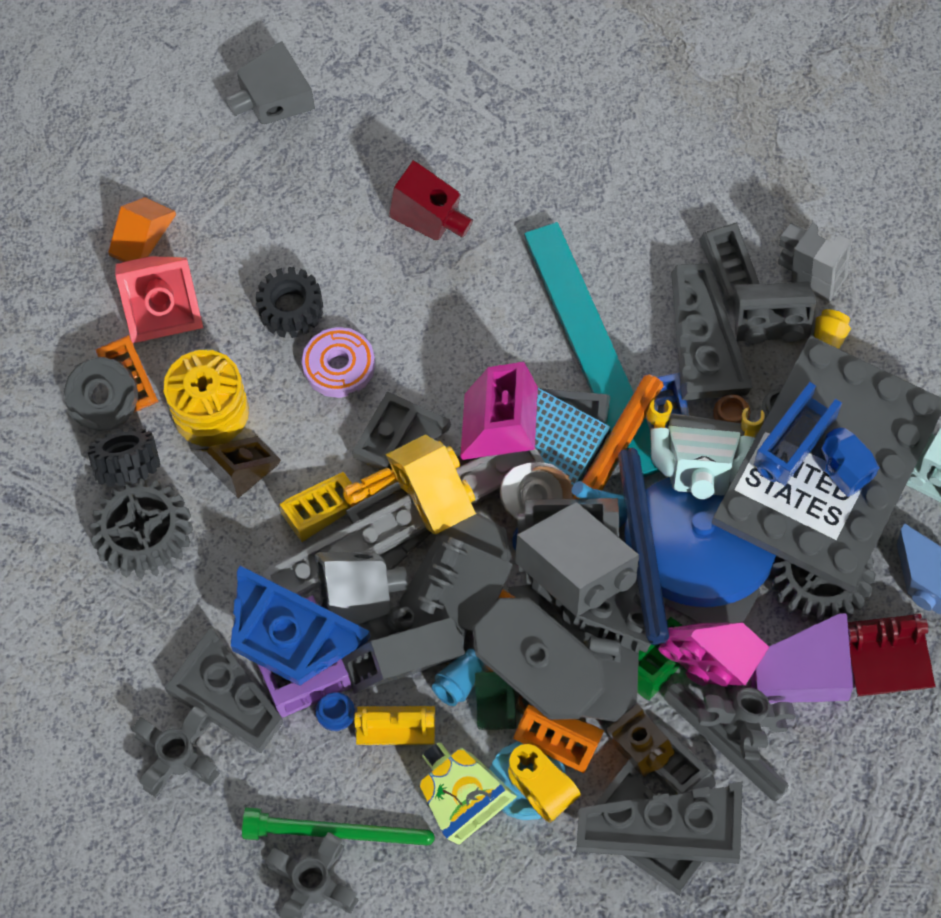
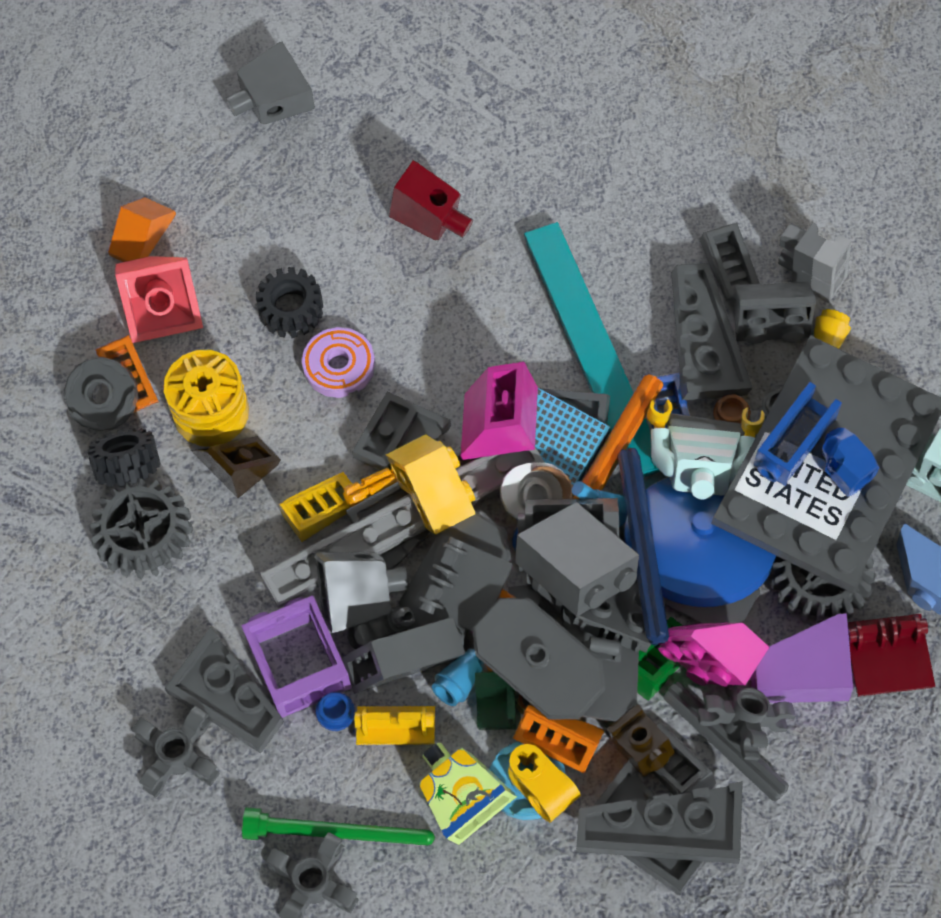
blue wing [231,566,371,686] -> none

